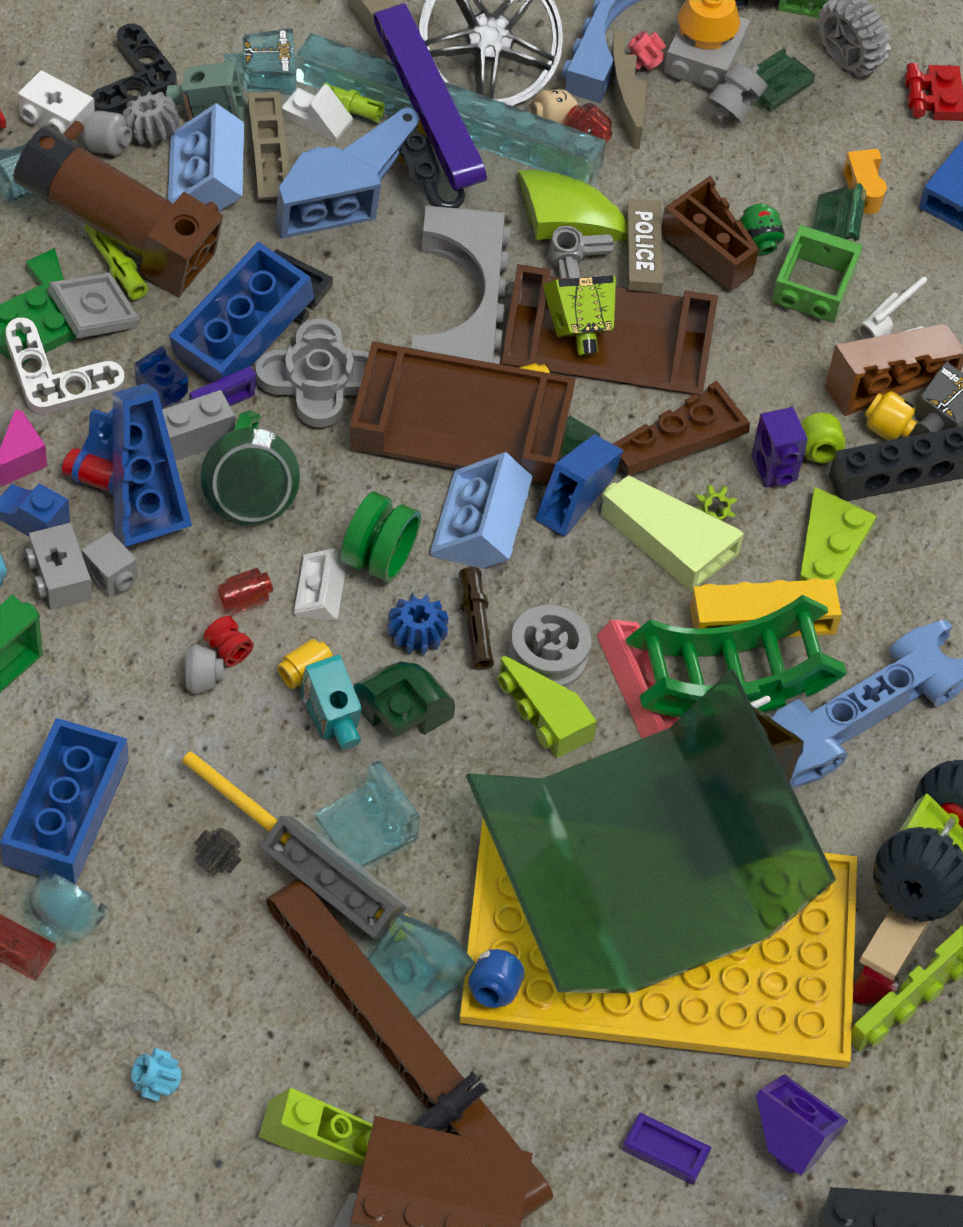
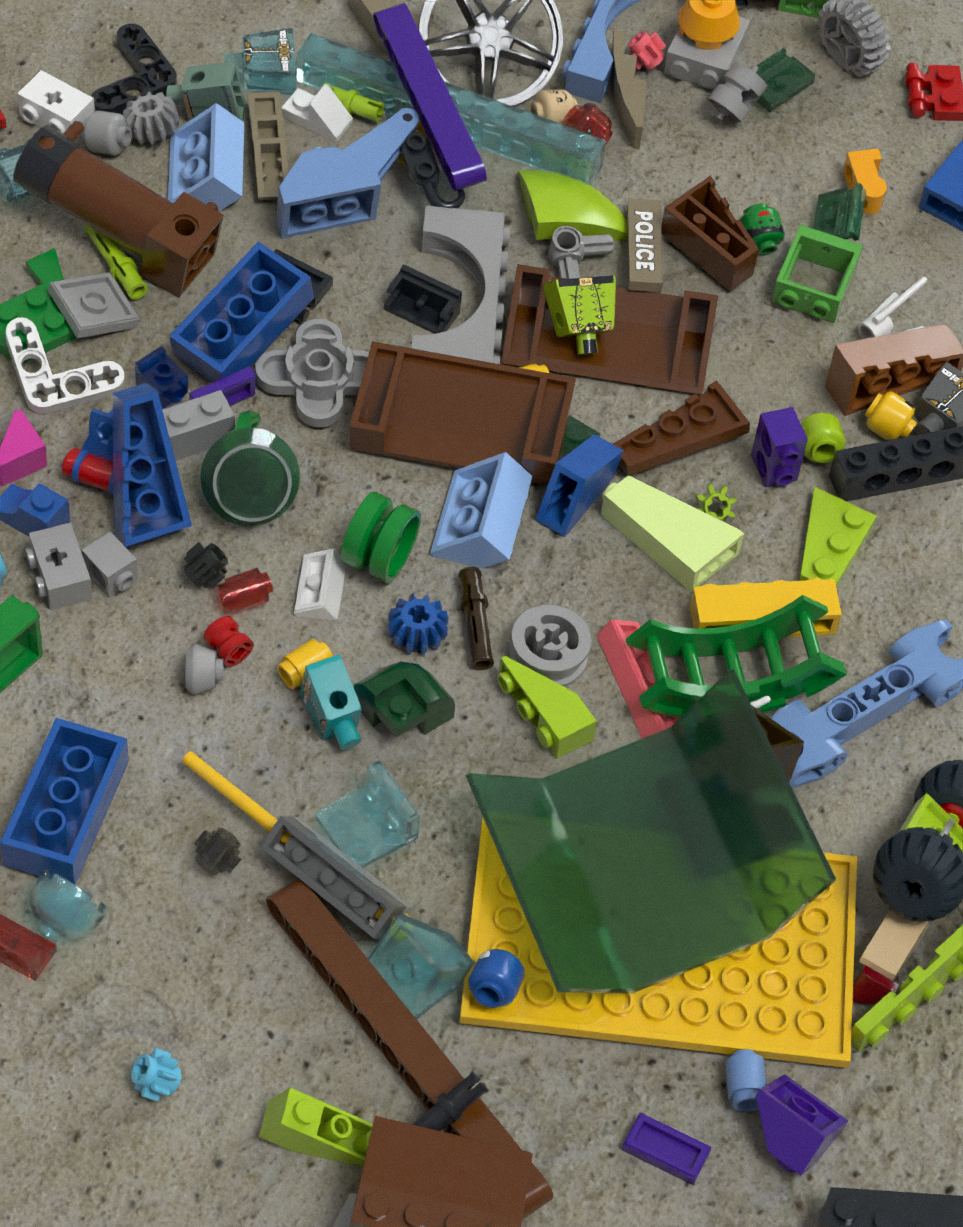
none -> pearl dark grey gear [184,542,228,588]
none -> black hinge [384,264,462,334]
none -> medium blue brick [725,1049,767,1112]

